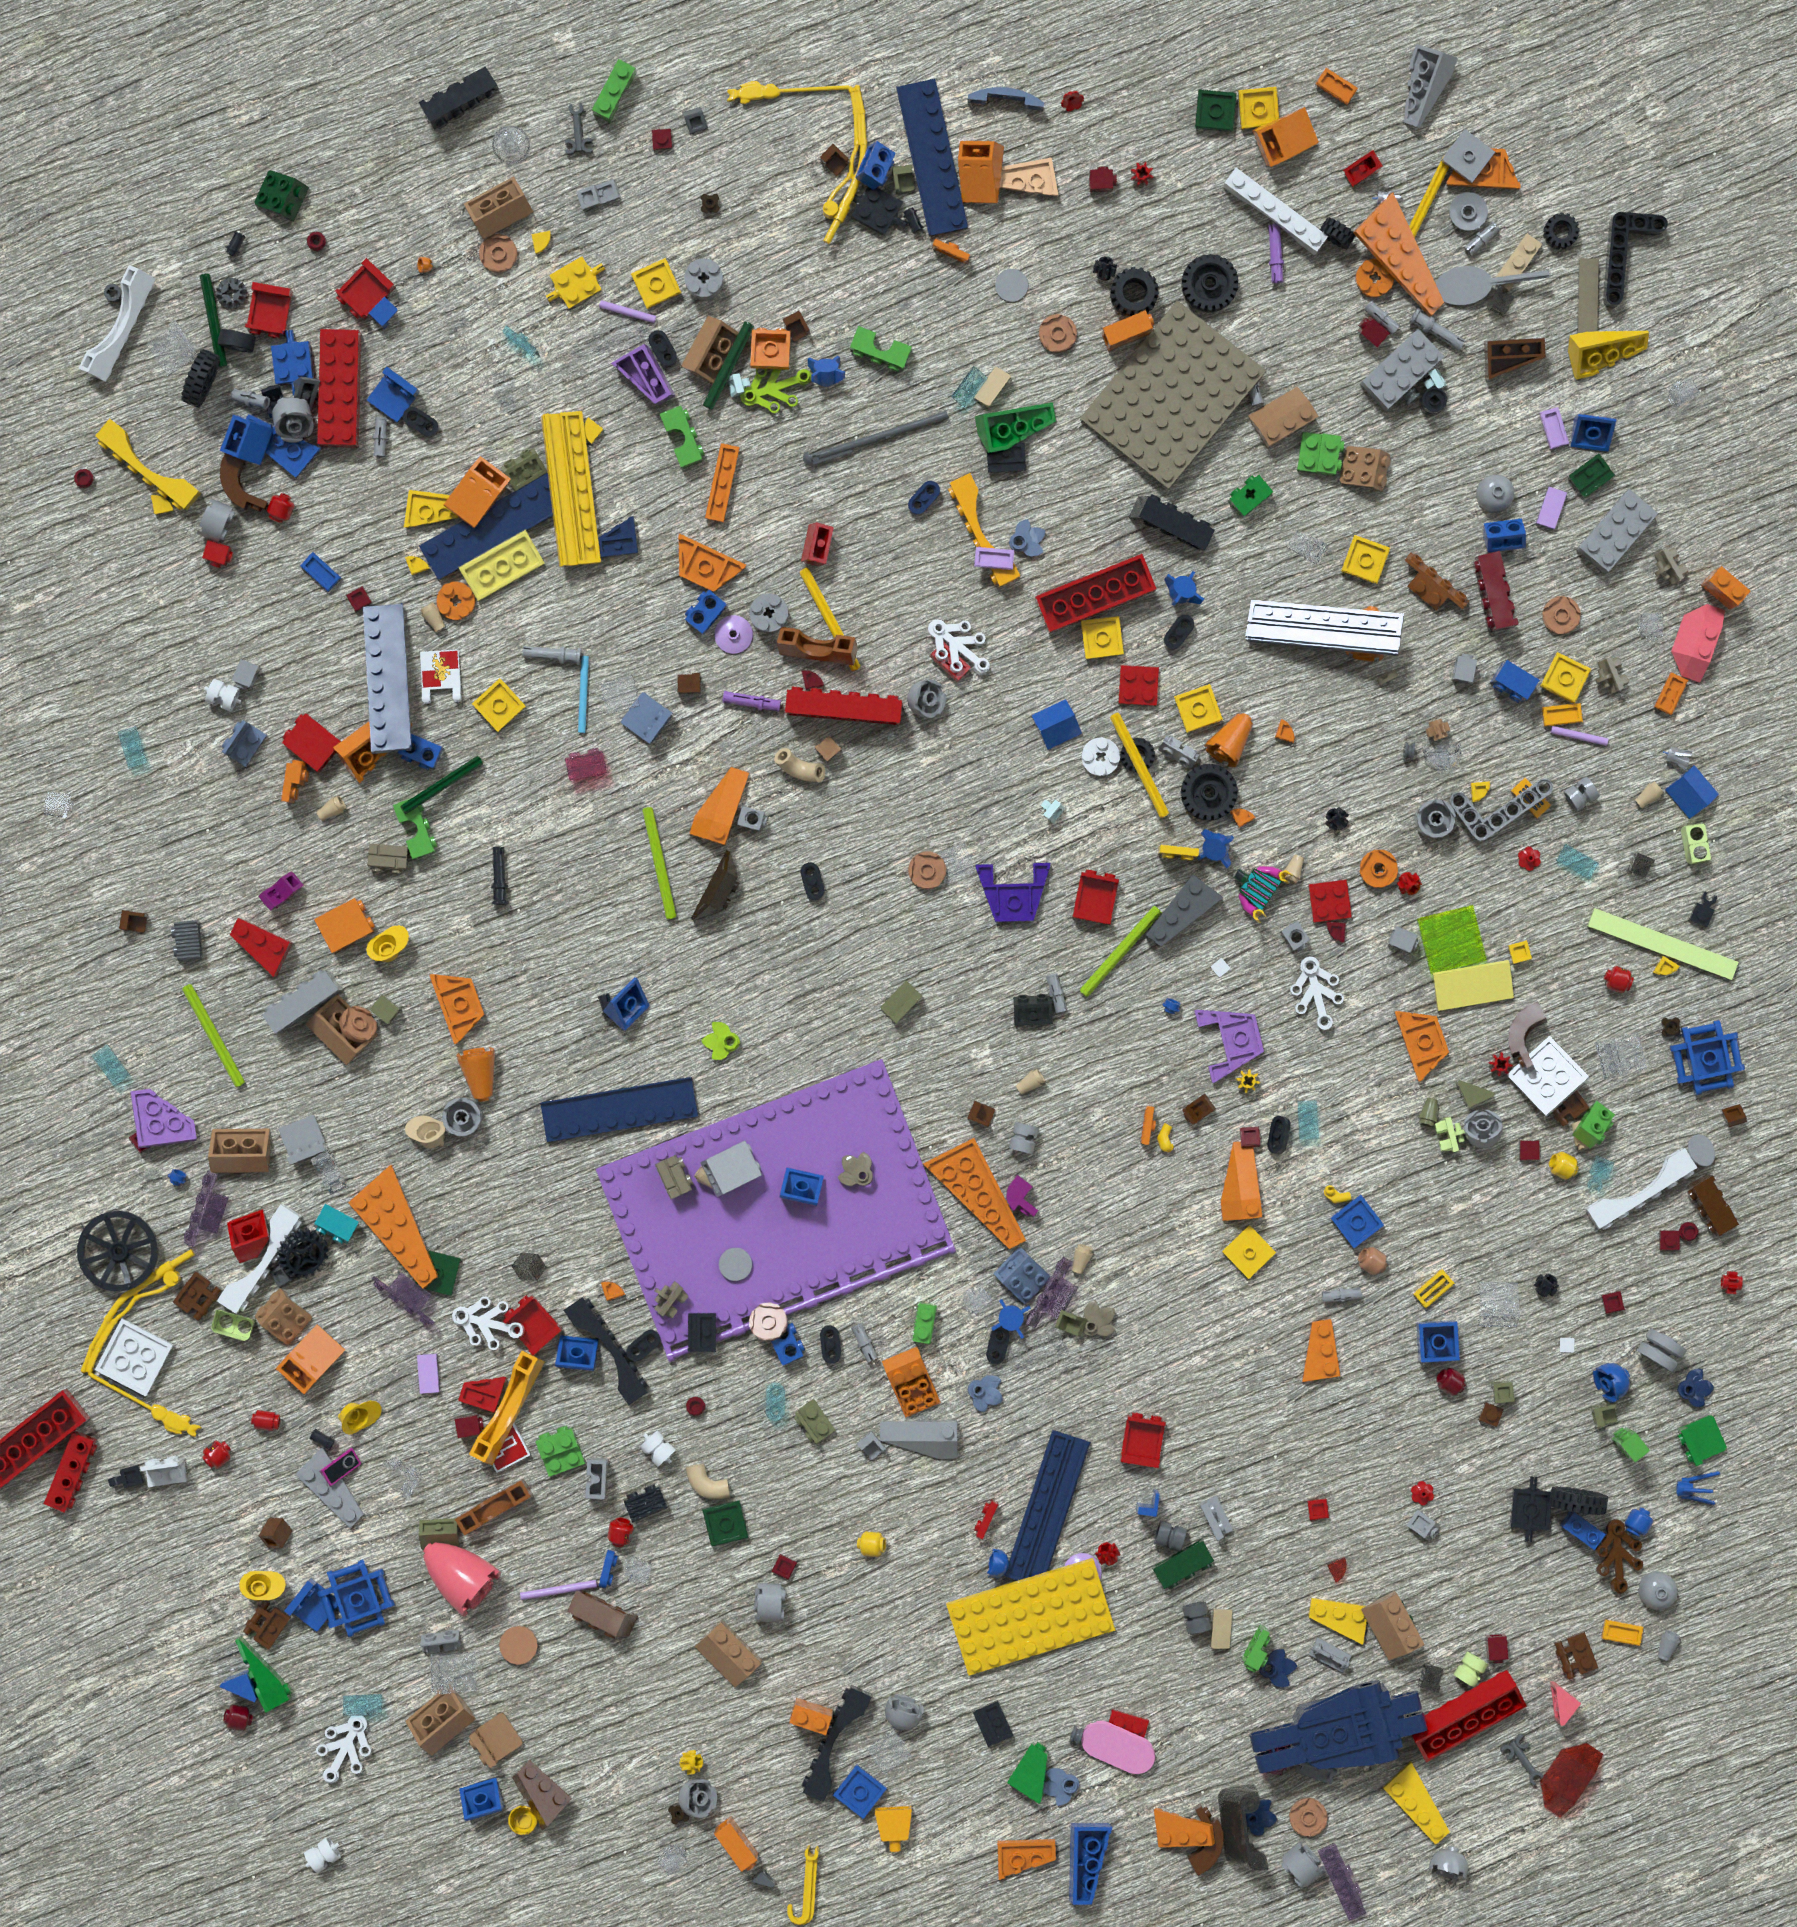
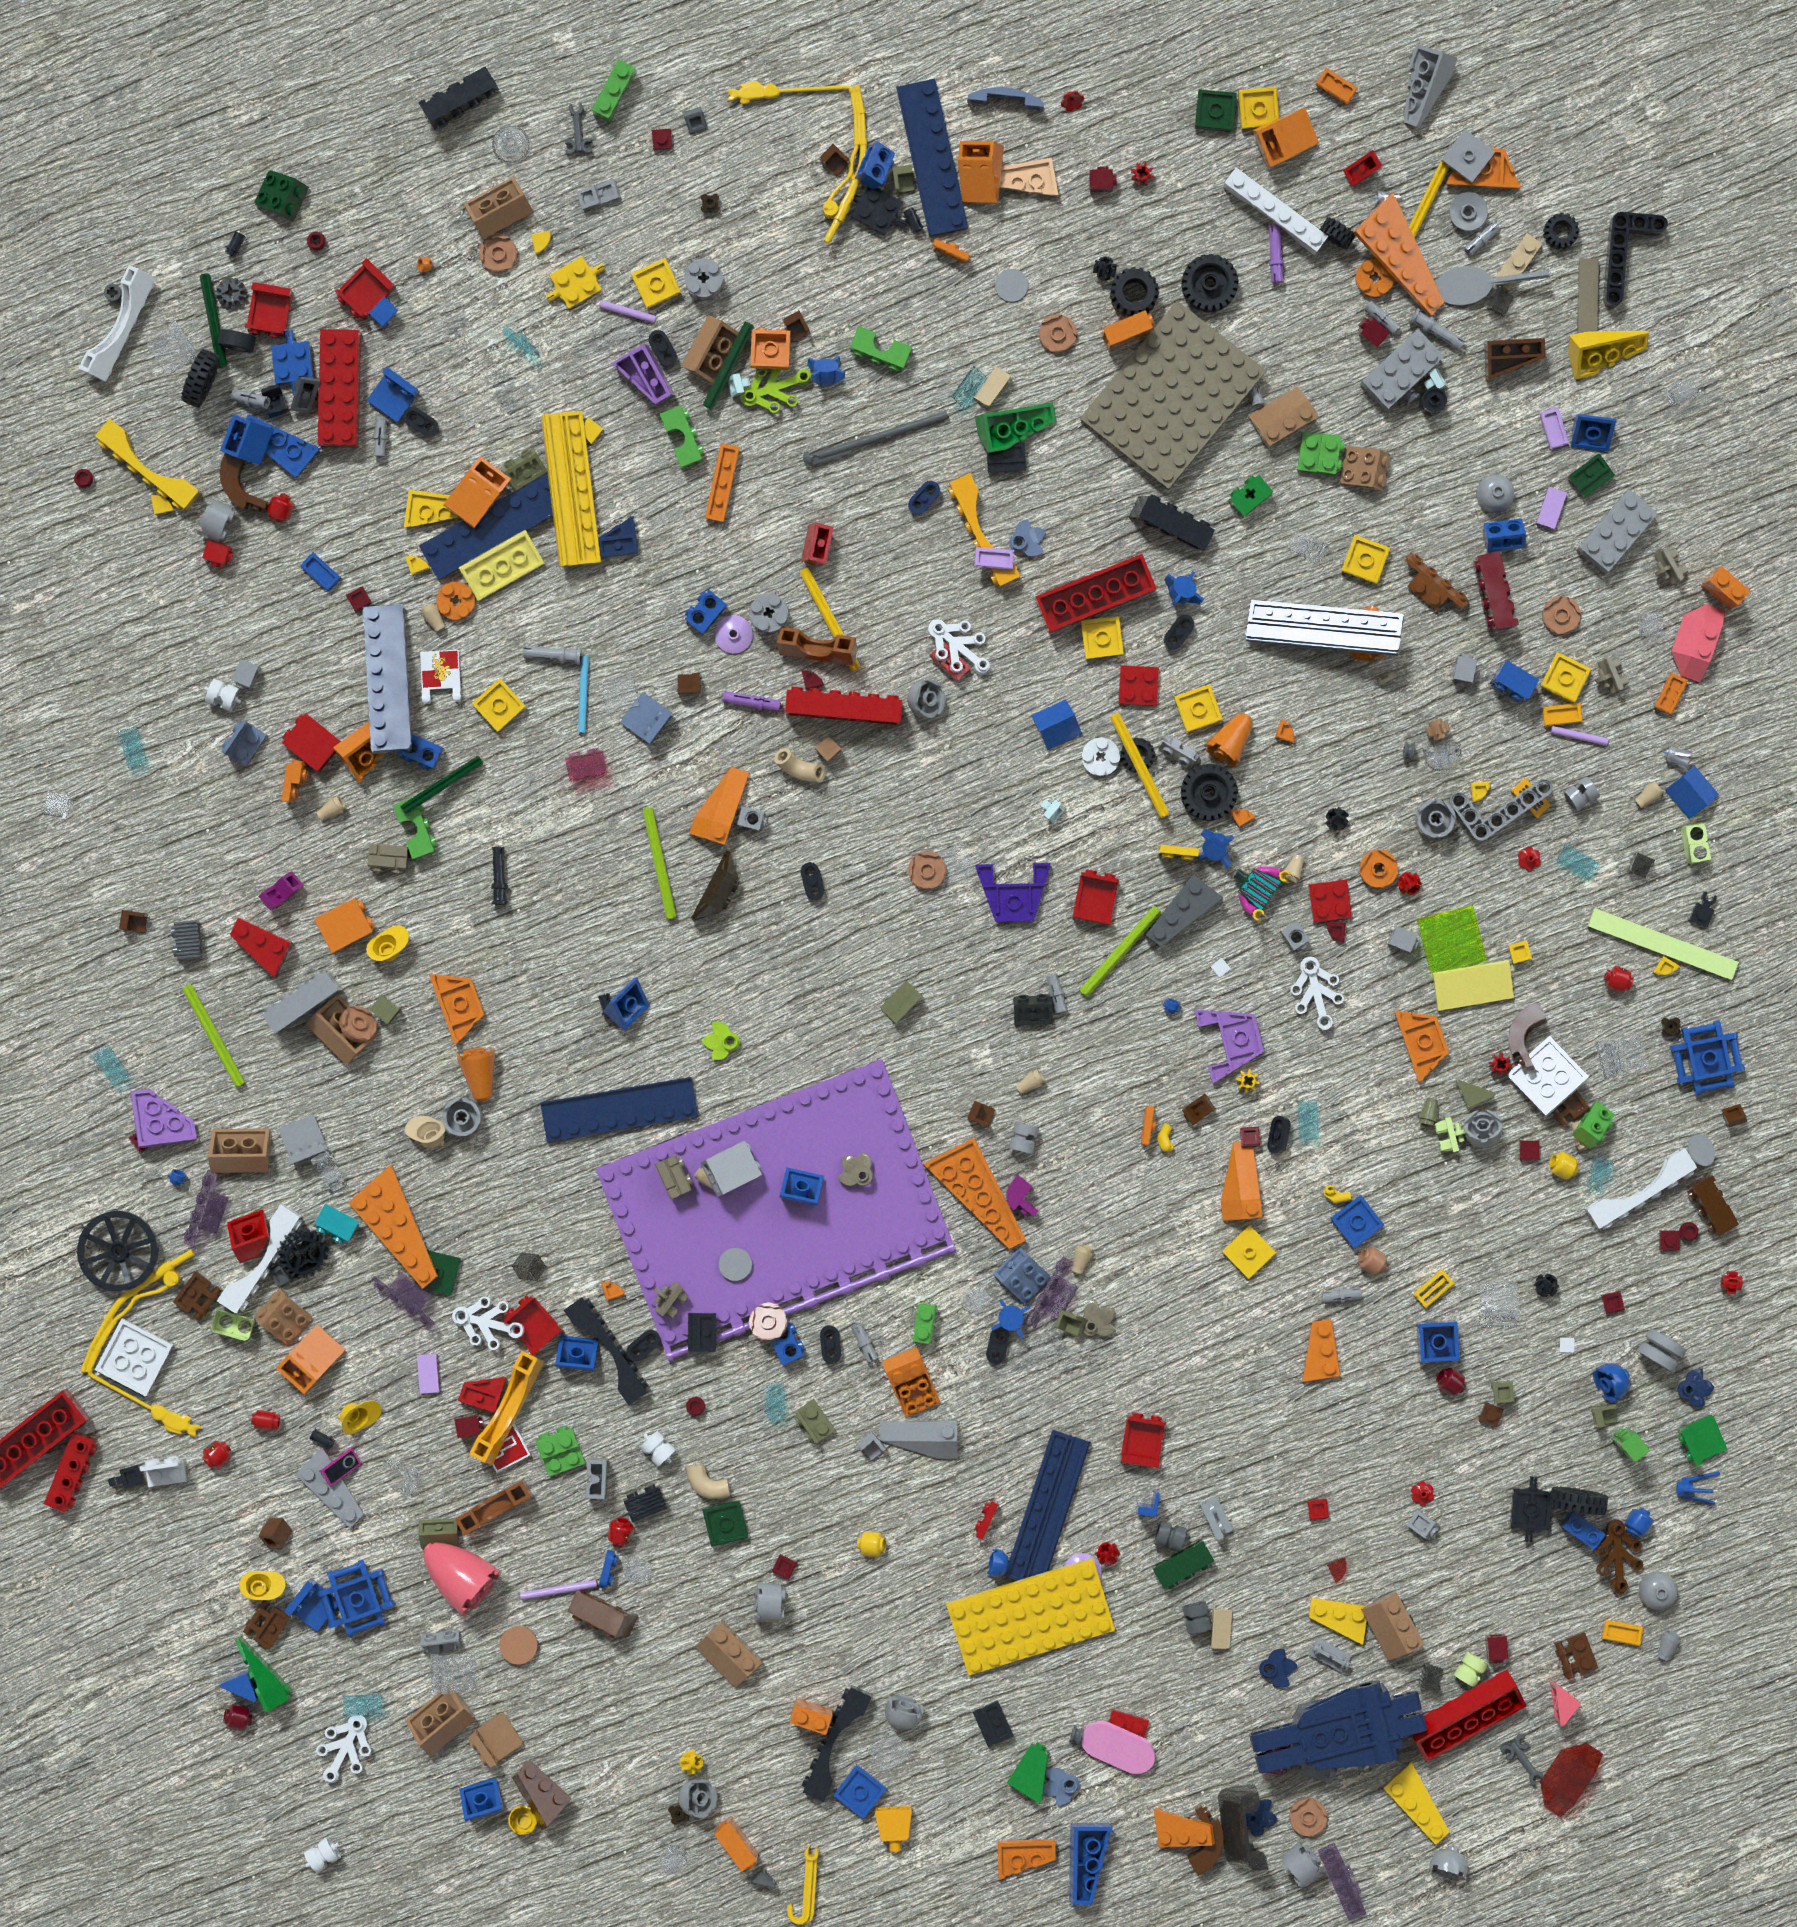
light grey brick [272,398,314,442] -> none
orange wing [678,533,747,592] -> none
sand blue plate [967,1375,1003,1412] -> none
bright green plate [1241,1624,1271,1673] -> none

